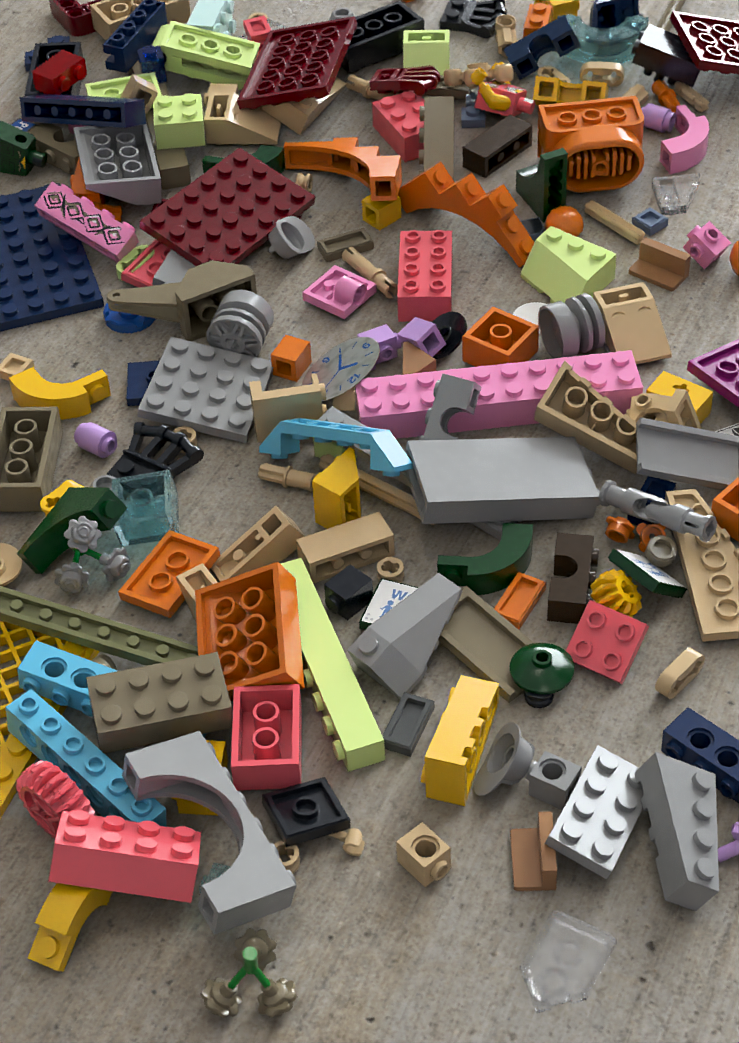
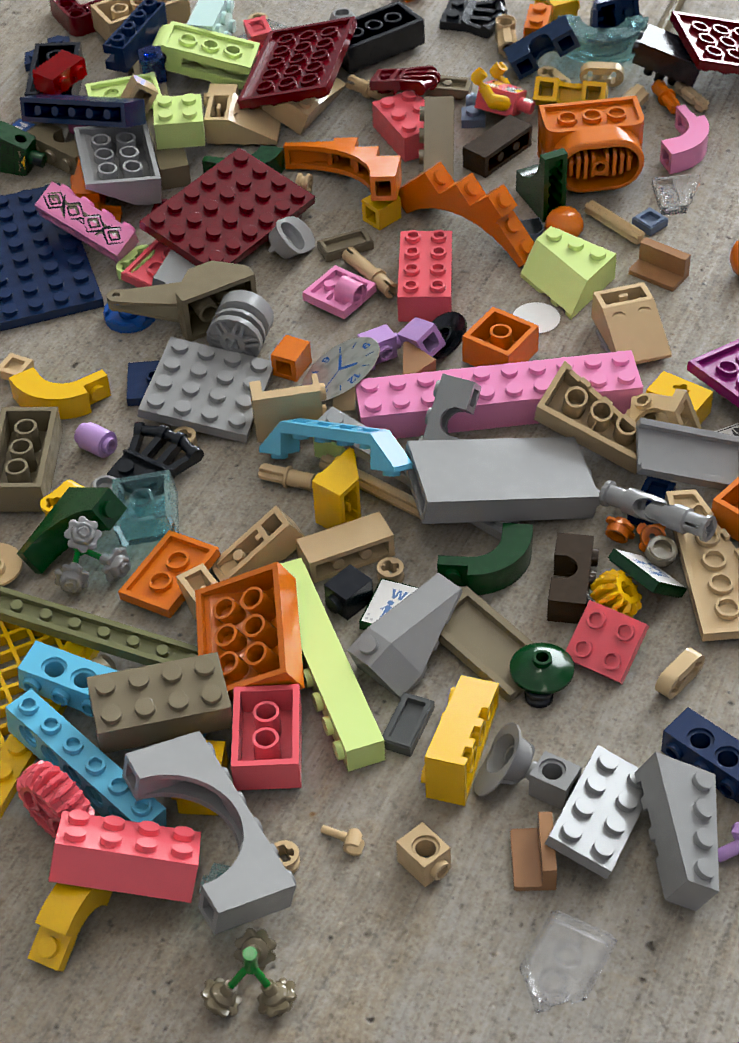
black tile [262,777,350,847] -> none
yellowish green slope [403,30,450,75] -> none
tan gear [444,62,513,89] -> none
orange tile [494,572,546,630] -> none
light grey wheel [538,293,606,359] -> none
lavender brick [641,103,676,133] -> none
bright pink brick [683,221,731,270] -> none

